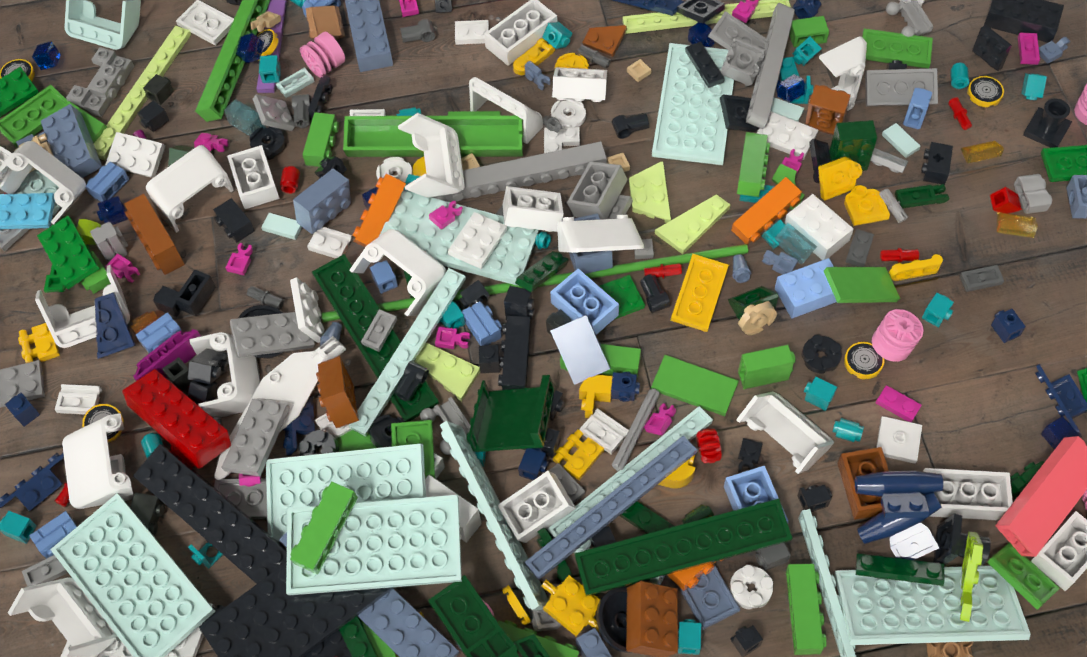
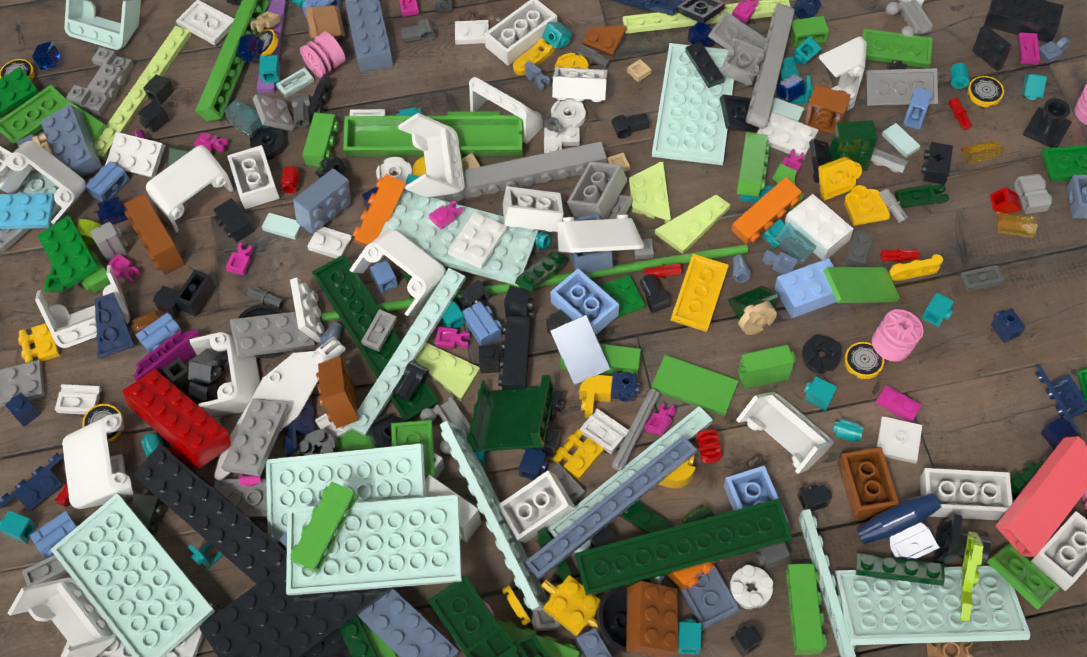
black plate [738,438,763,473] -> none
dark blue plate [855,471,943,519] -> none

